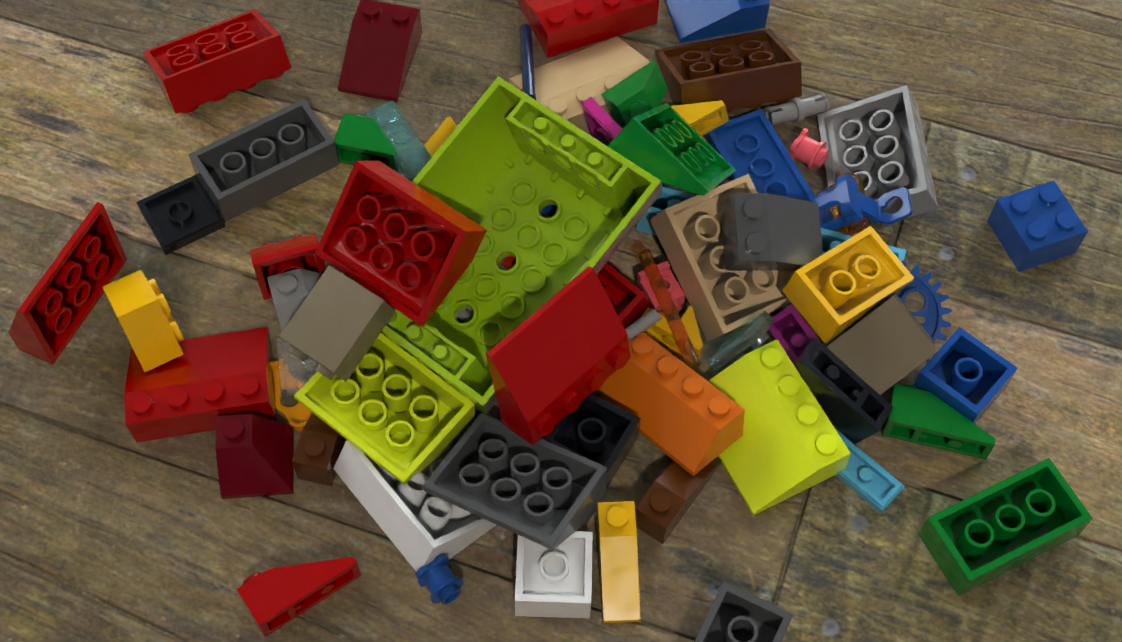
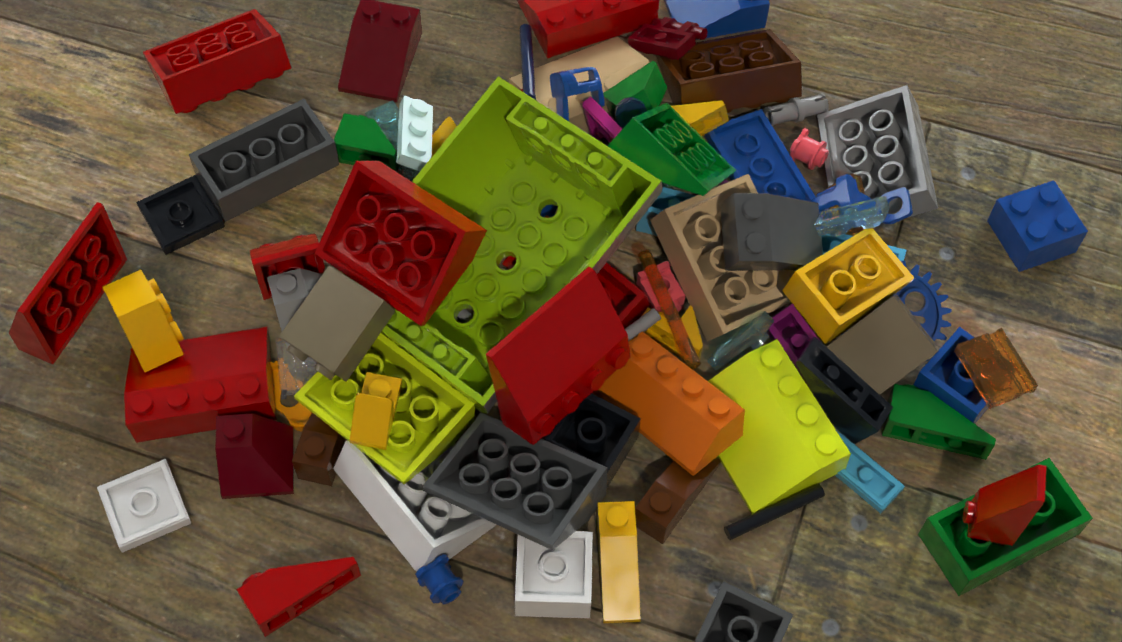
none -> white tile [97,459,191,553]
none -> yellow slope [350,372,402,450]
none -> light aqua plate [396,96,433,171]
none -> blue piece [550,67,605,121]
none -> dark blue tile [615,97,647,129]
none -> dark red plate [627,17,708,60]
none -> black bar [724,483,825,540]
none -> clear light blue plate [815,196,890,237]
none -> clear orange plate [954,328,1038,409]
none -> red slope [963,464,1047,546]

